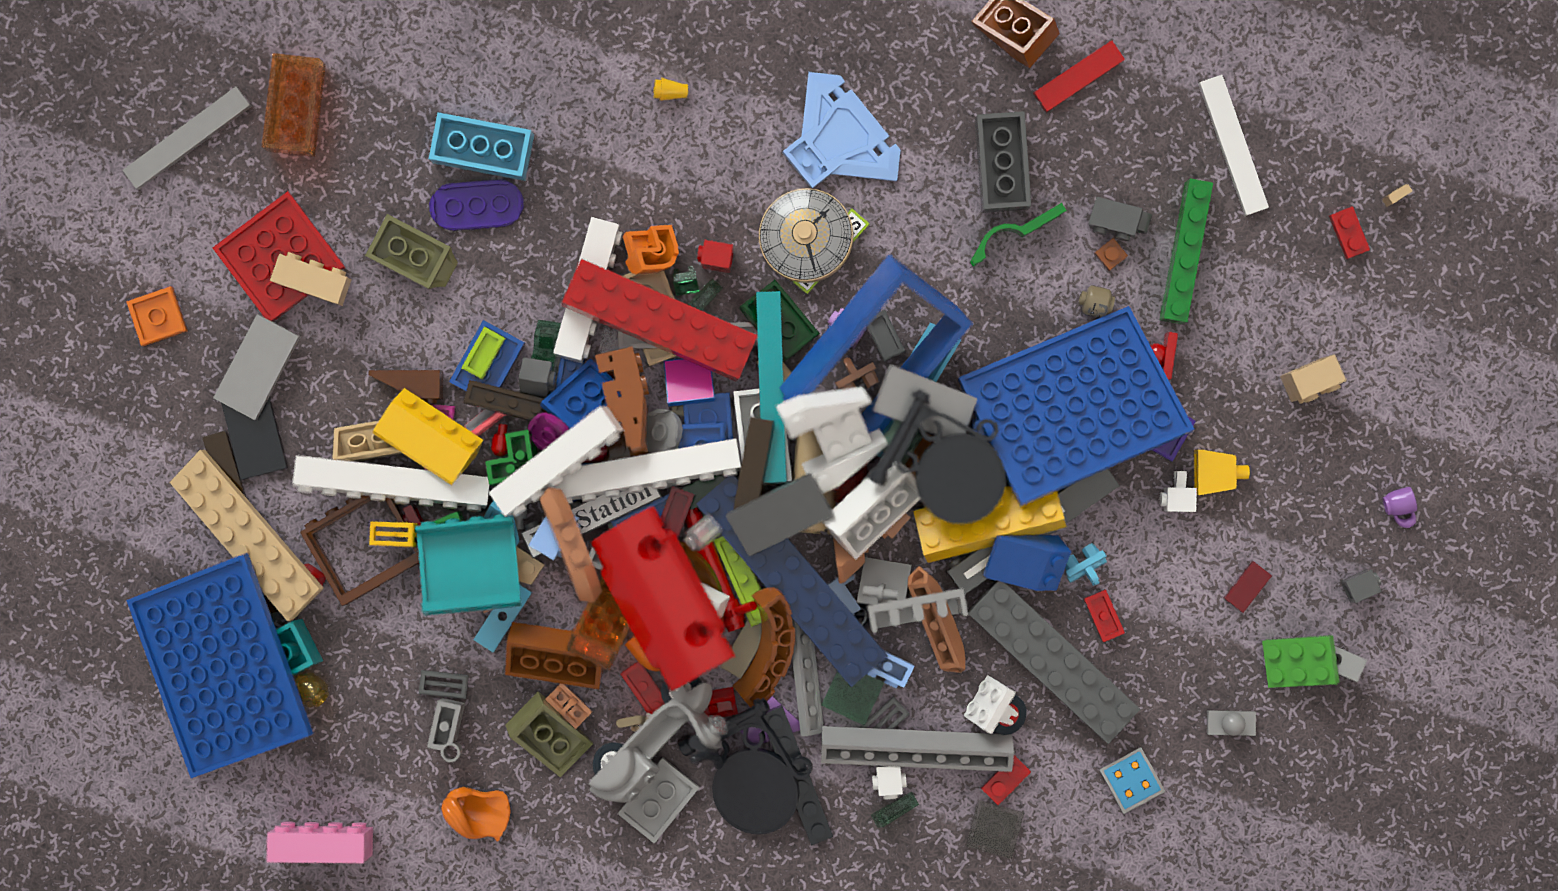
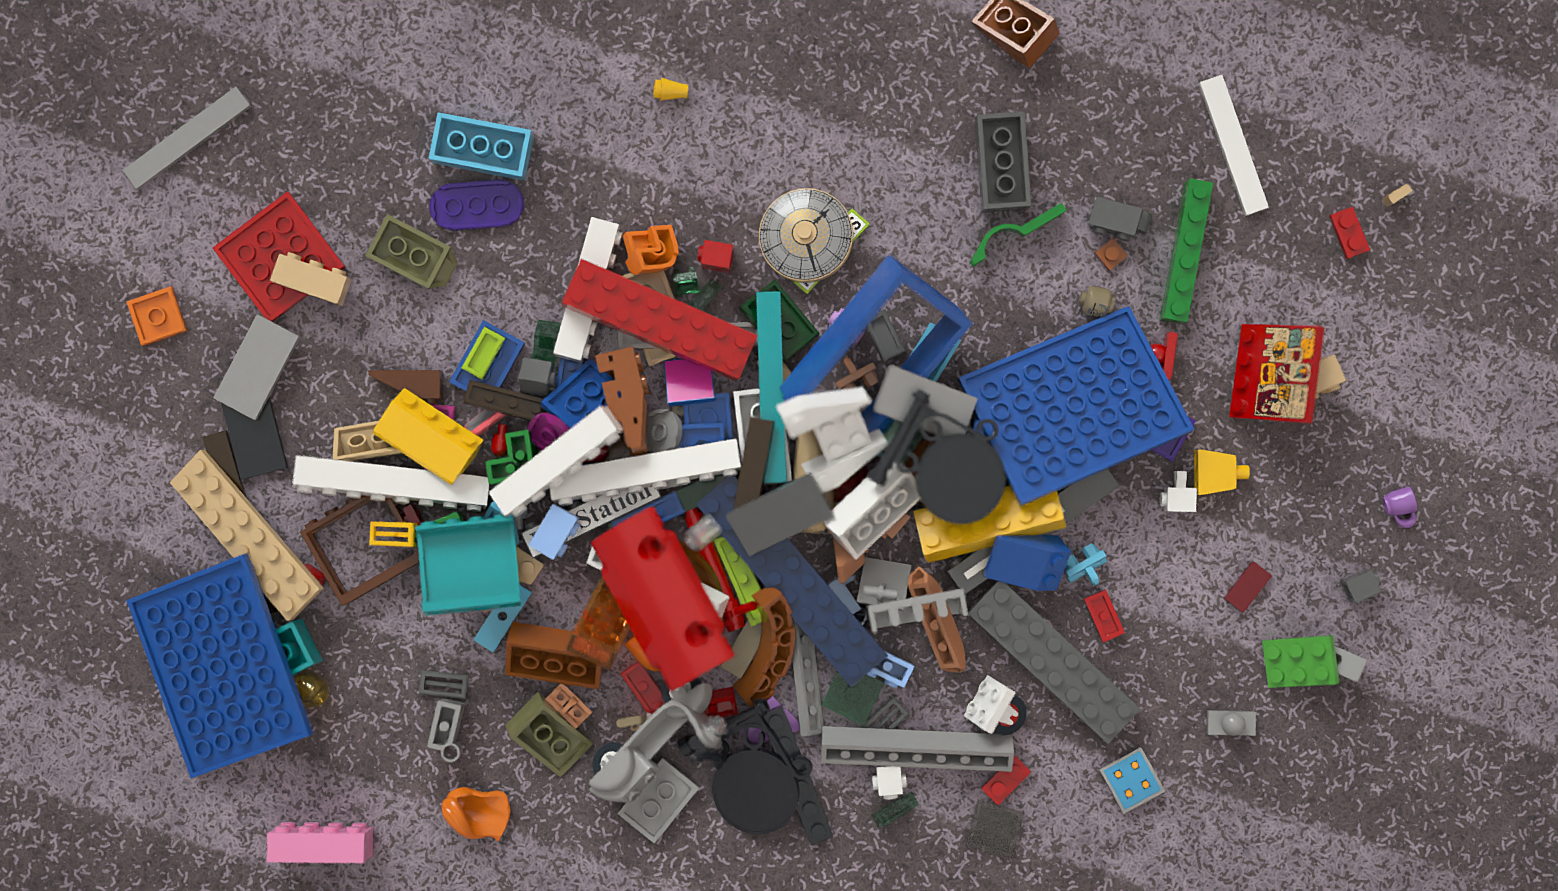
clear orange brick [262,53,326,157] -> none
nougat brick [539,488,602,602] -> none
dark red tile [661,486,695,539] -> none
light blue plate [783,72,900,189] -> none
red tile [1033,40,1125,113] -> none
none -> plate [1229,324,1325,424]

